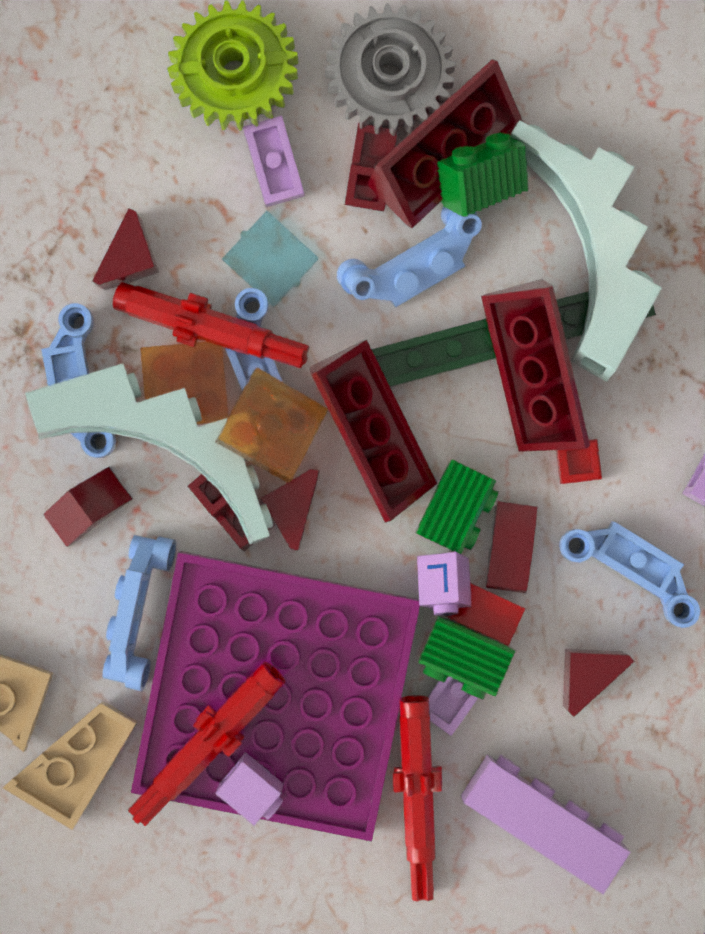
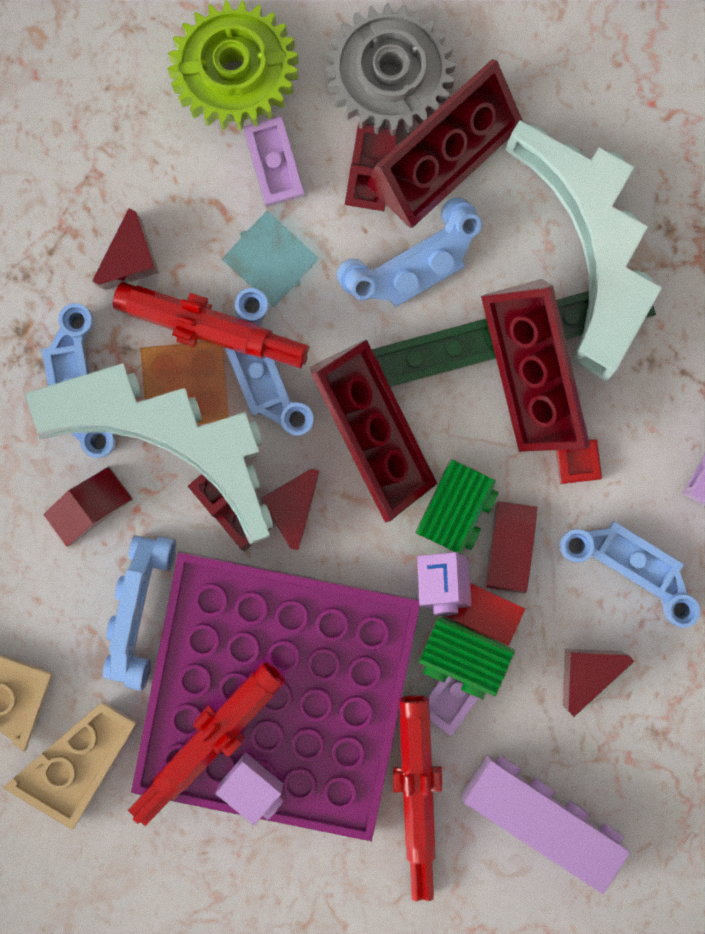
clear orange plate [215,367,328,483] -> none
green brick [437,133,529,217] -> none

